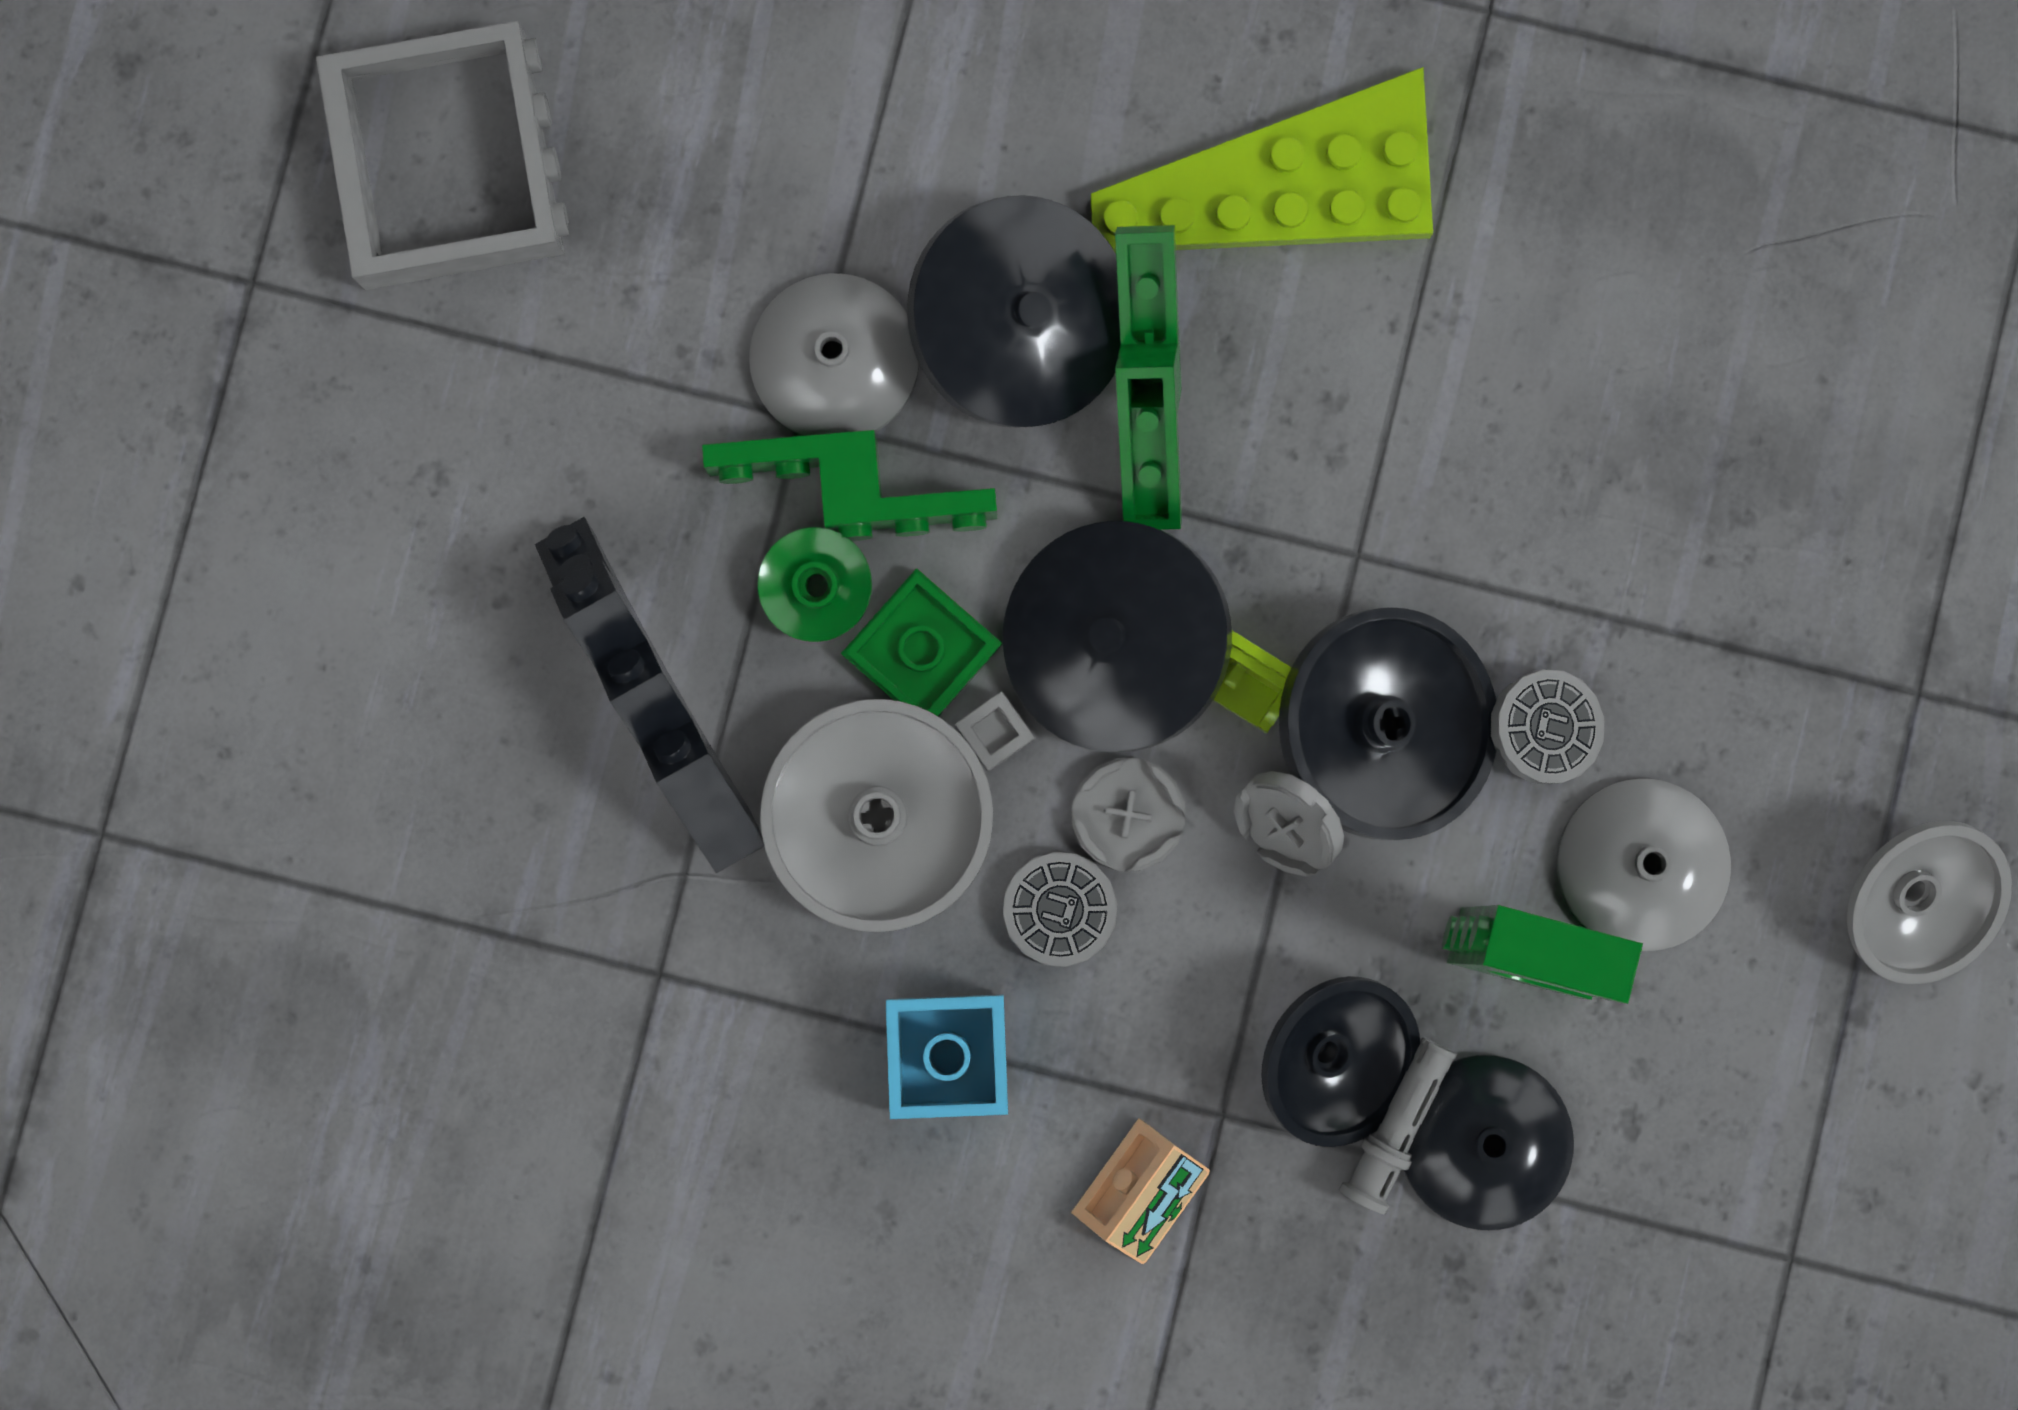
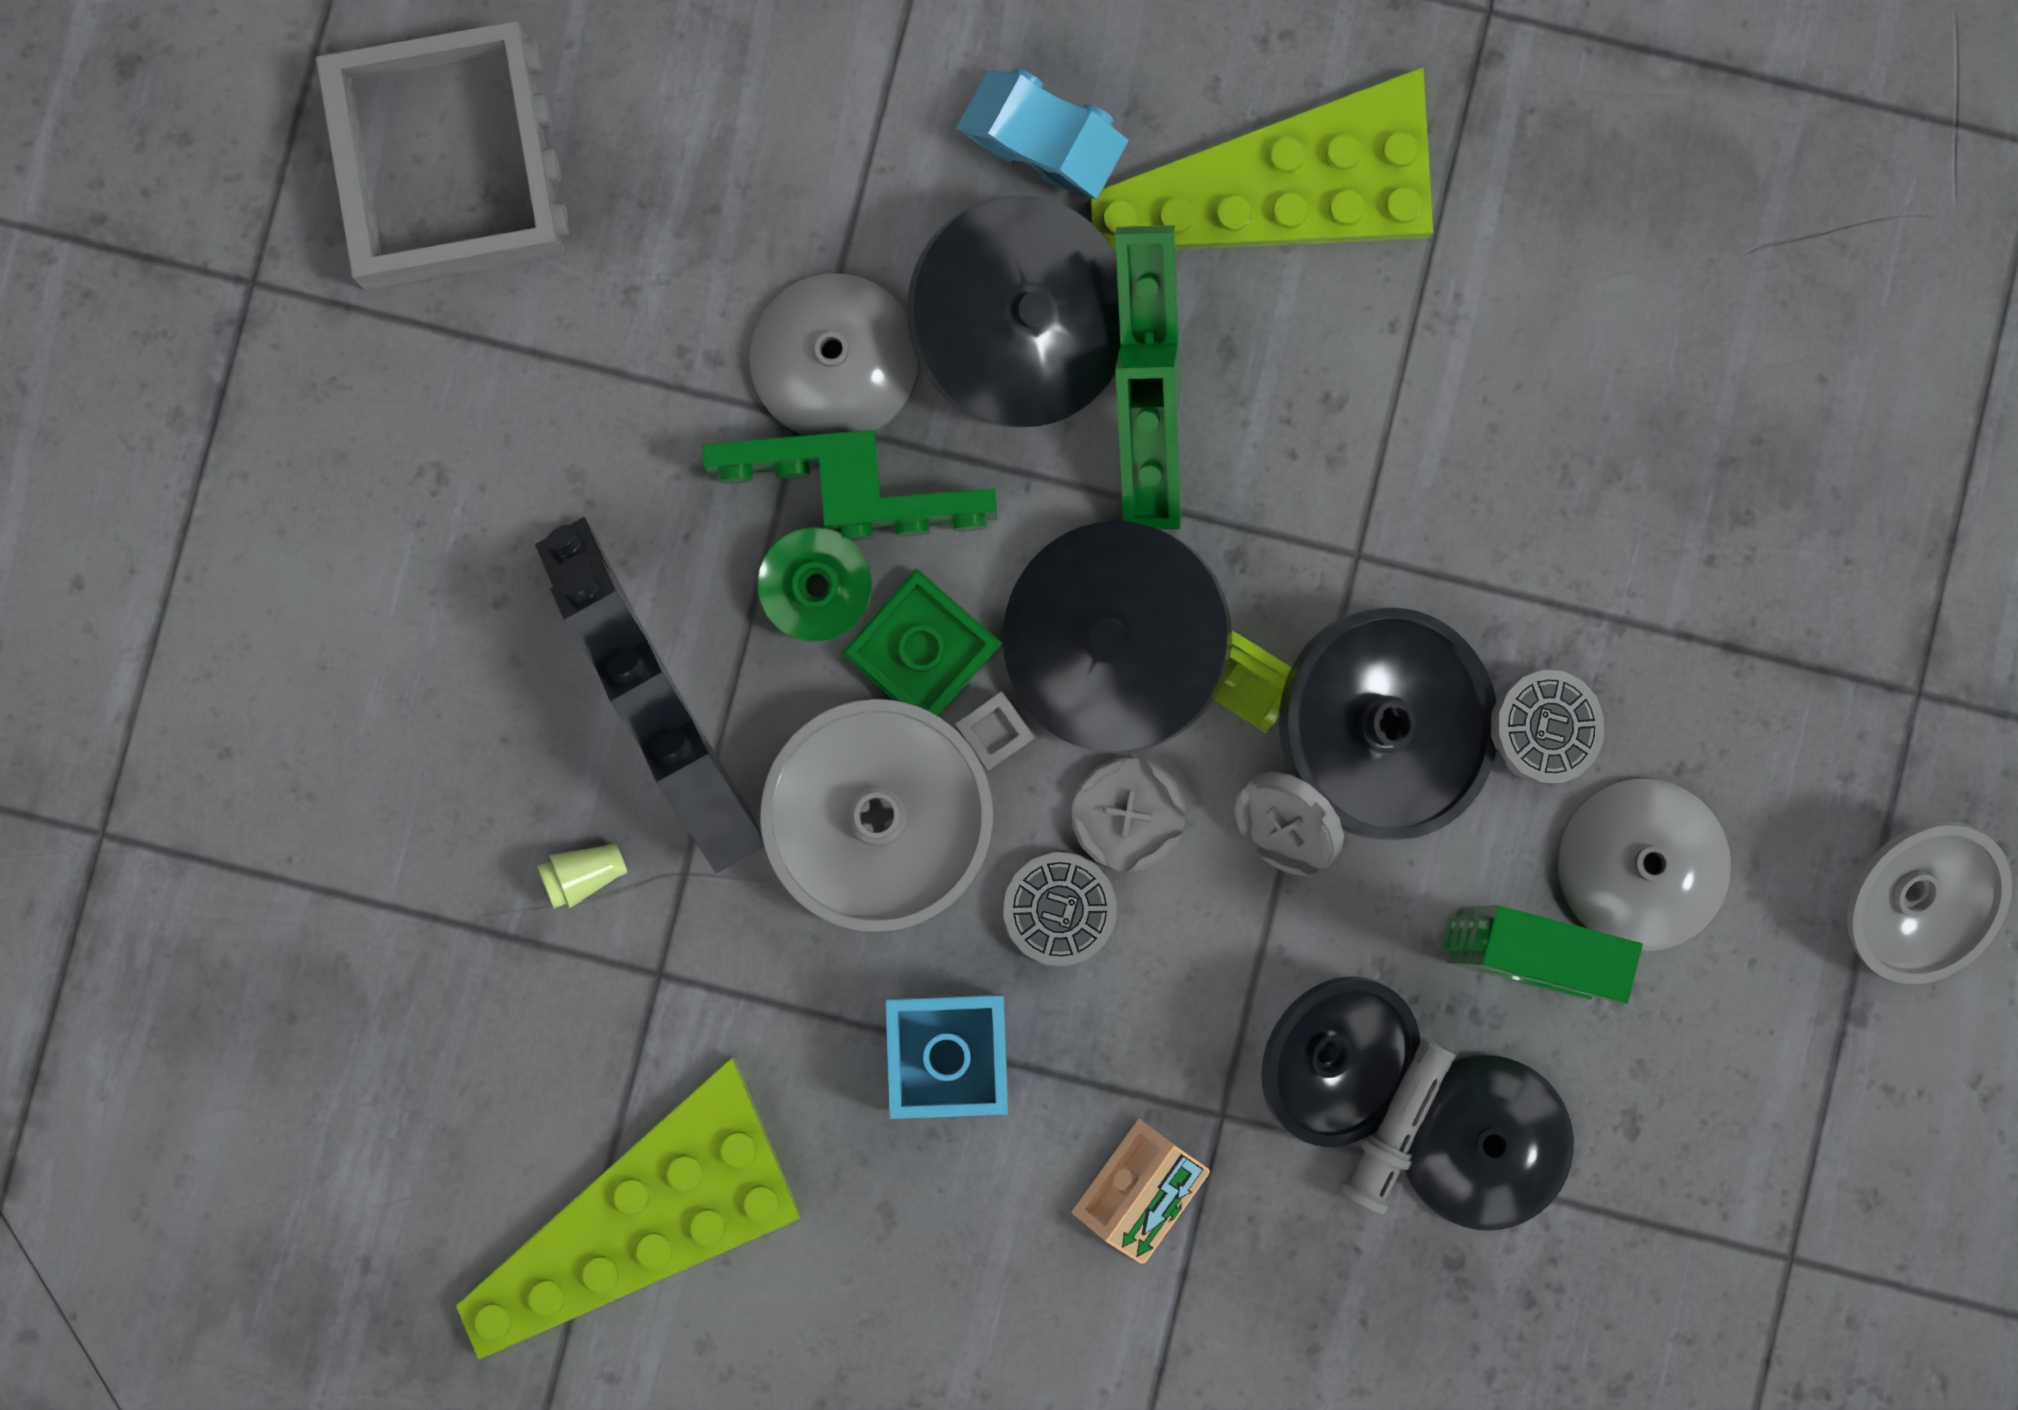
none -> lime wing [456,1057,802,1360]
none -> yellowish green cone [537,842,628,909]
none -> medium azure brick [956,68,1129,199]

